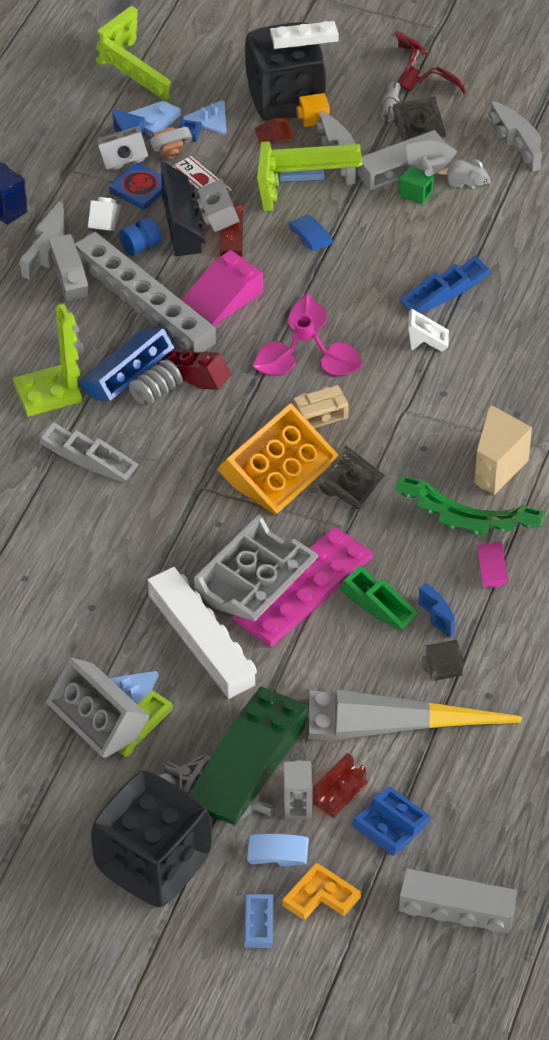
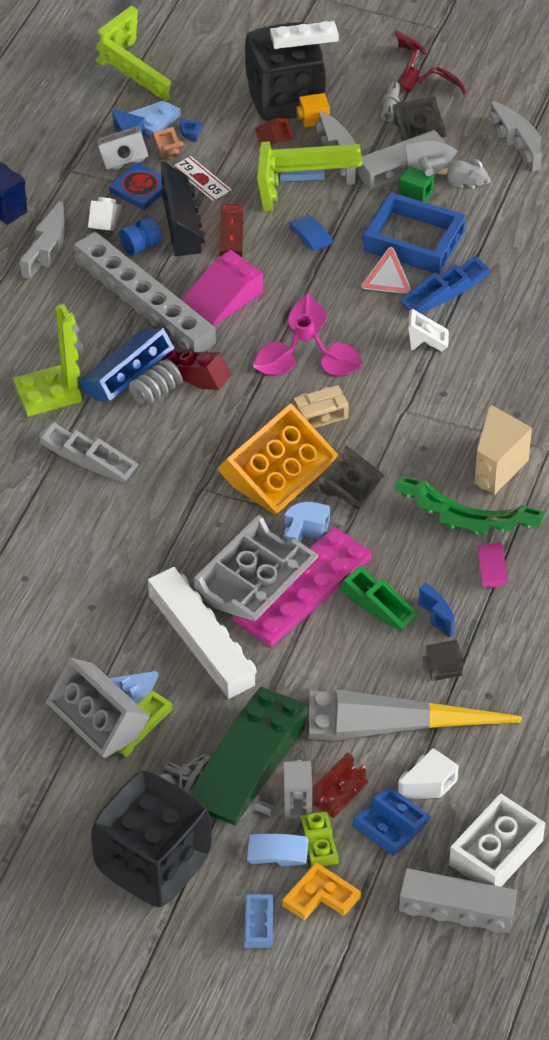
light grey slope [49,234,88,302] -> none
light grey beam [150,127,192,152] -> none
light blue piece [184,101,227,134] -> none
light grey brick [197,179,240,232] -> none
none -> light blue brick [283,502,330,543]
none -> lime slope [300,811,339,868]
none -> blue window [361,192,466,275]
none -> piece [362,247,412,294]
none -> white slope [398,748,459,800]
none -> white brick [449,793,545,887]

